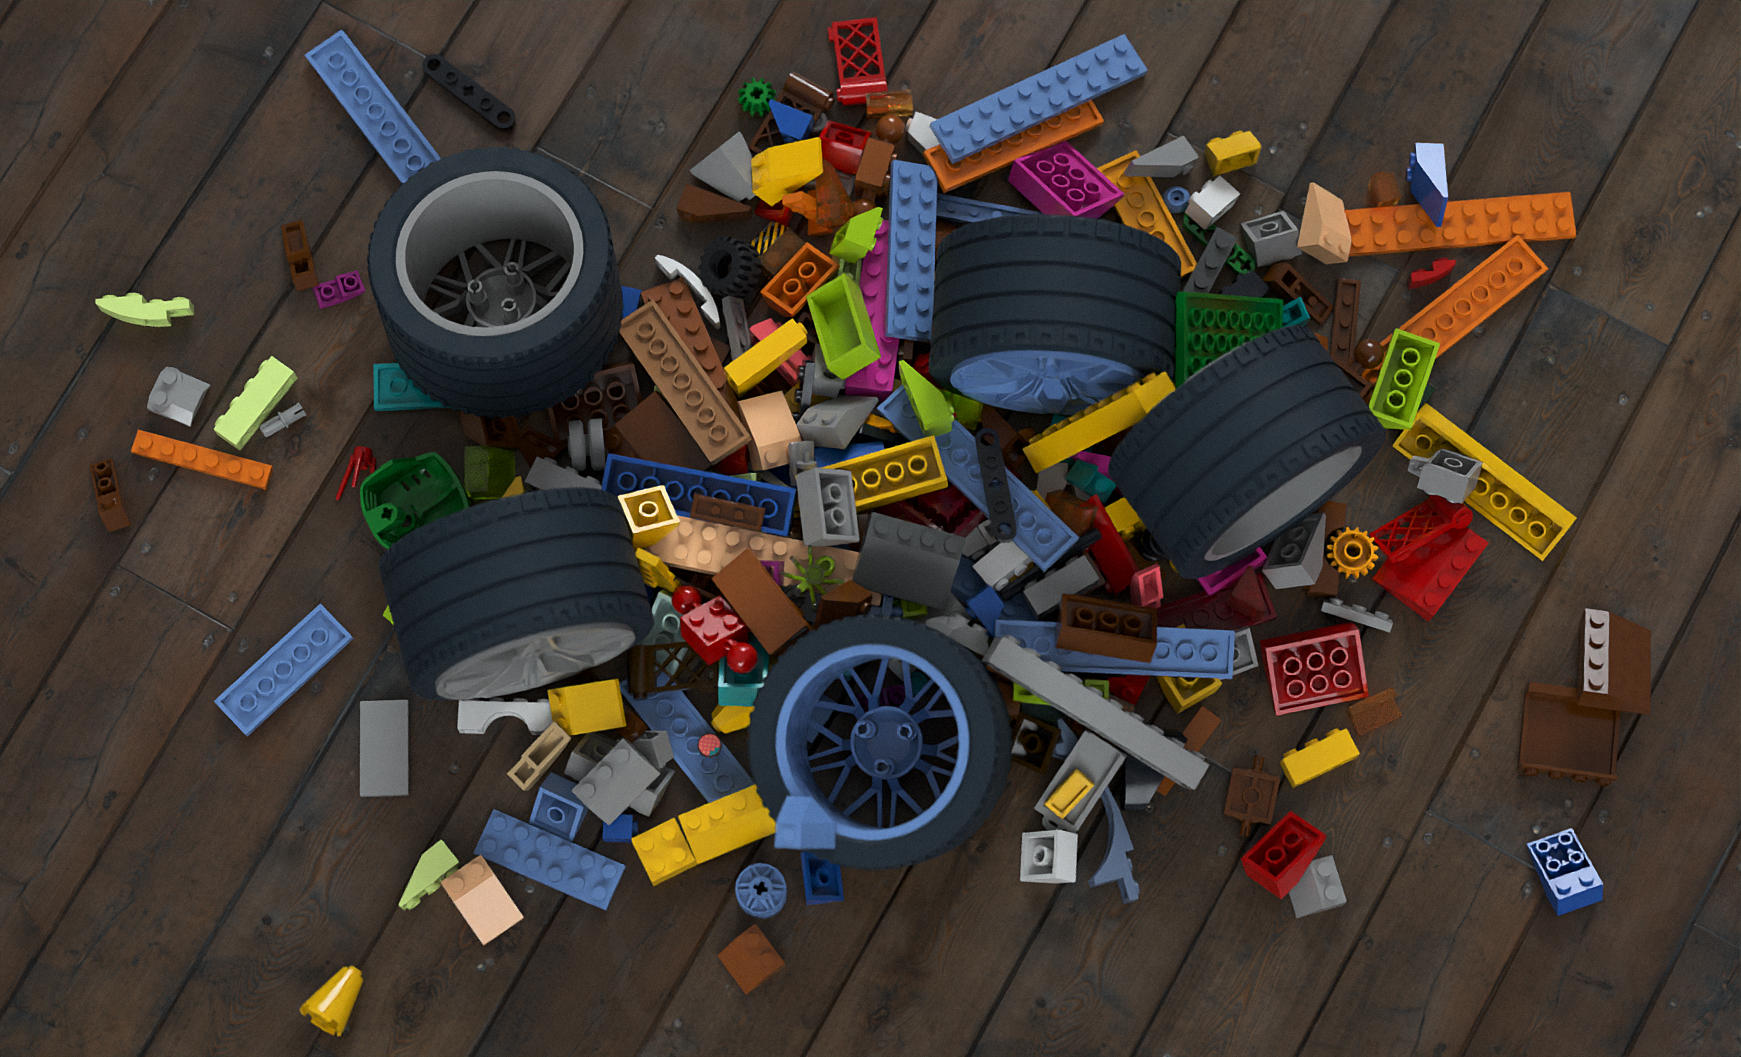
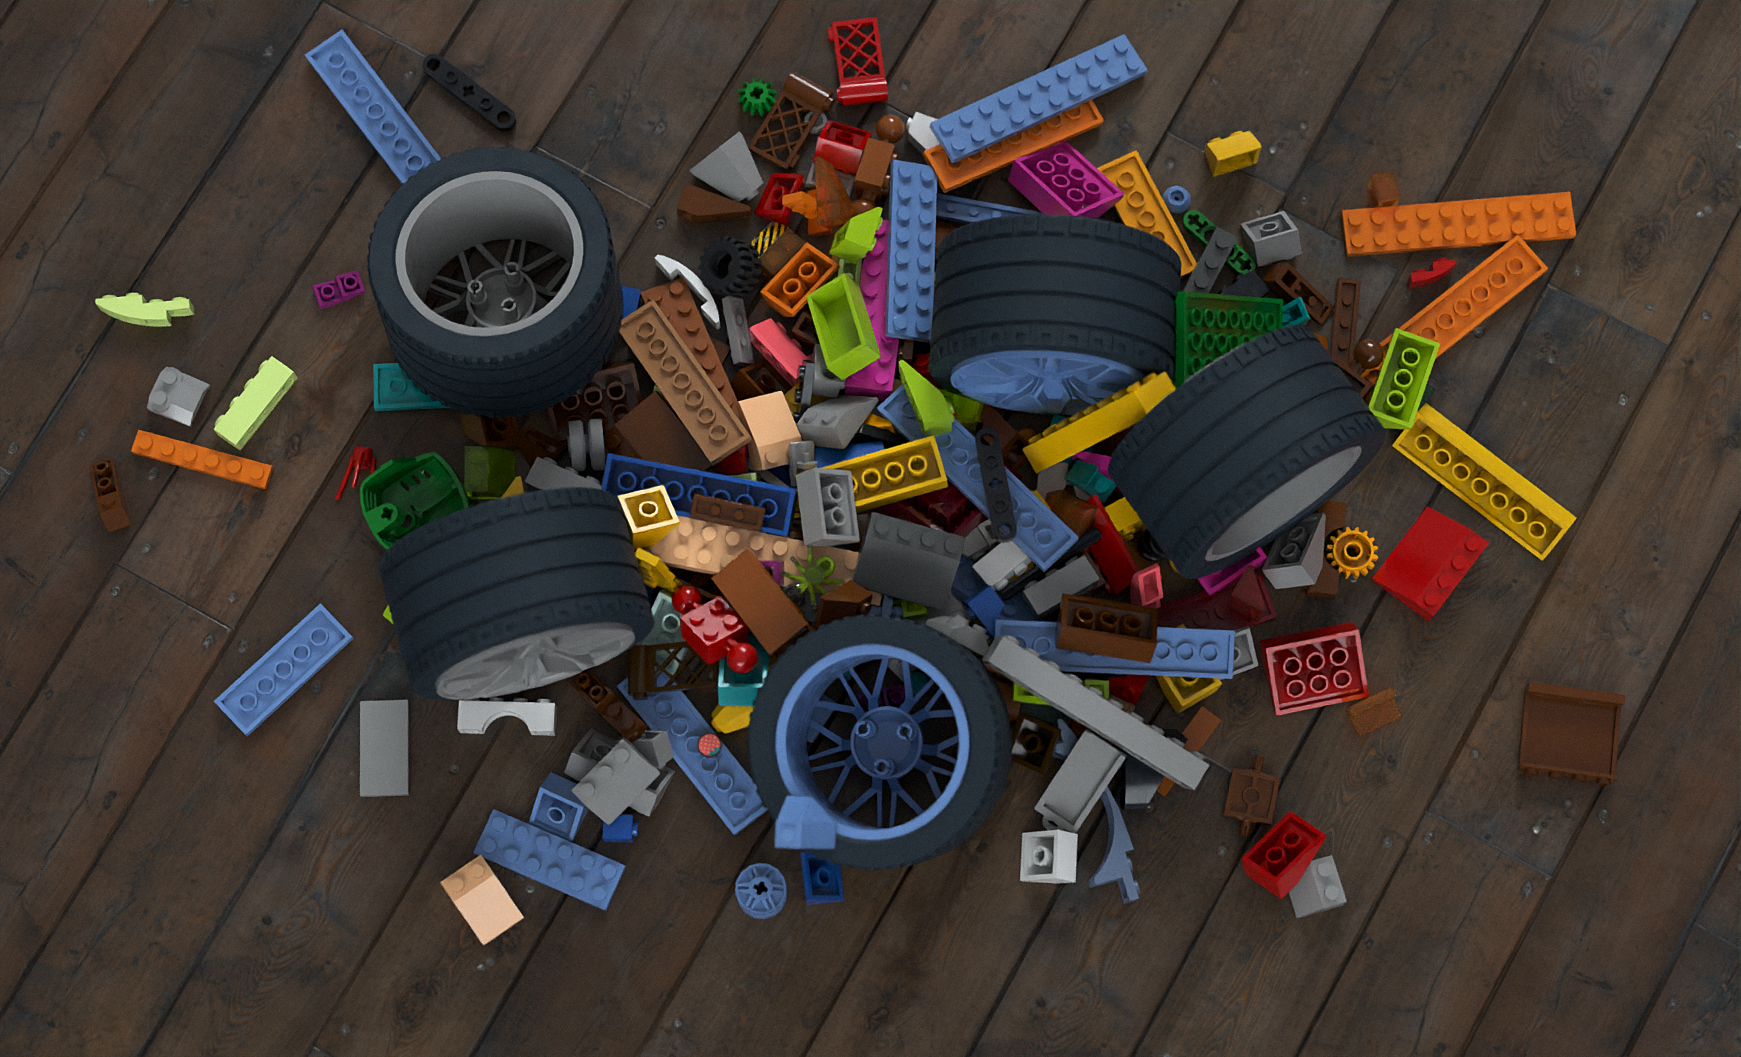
light grey axle [260,403,306,437] -> none
reddish brown slope [281,220,319,291] -> none
yellow cone [300,966,363,1036] -> none
yellowish green slope [399,839,462,910] -> none
tan slope [507,721,572,791] -> none
yellow slope [547,679,626,736] -> none
yellow brick [631,818,697,886] -> none
yellow slope [678,784,776,865] -> none
dark orange slope [717,924,785,995] -> none
yellow slope [724,318,808,398] -> none
yellow slope [751,137,823,206] -> none
blue slope [769,99,815,144] -> none
clear orange panel [865,90,913,119] -> none
yellow tile [1044,768,1094,819] -> none
light grey slope [1124,135,1199,177] -> none
white brick [1185,176,1240,230] -> none
yellow brick [1280,728,1360,788] -> none
light nougat slope [1297,182,1352,264] -> none
light grey plate [1321,597,1393,632] -> none
red piece [1368,495,1473,563] -> none
blue slope [1405,143,1448,227] -> none
light grey hinge [1408,448,1483,504] -> none
blue slope [1527,828,1603,916] -> none
reddish brown slope [1577,608,1651,715] -> none

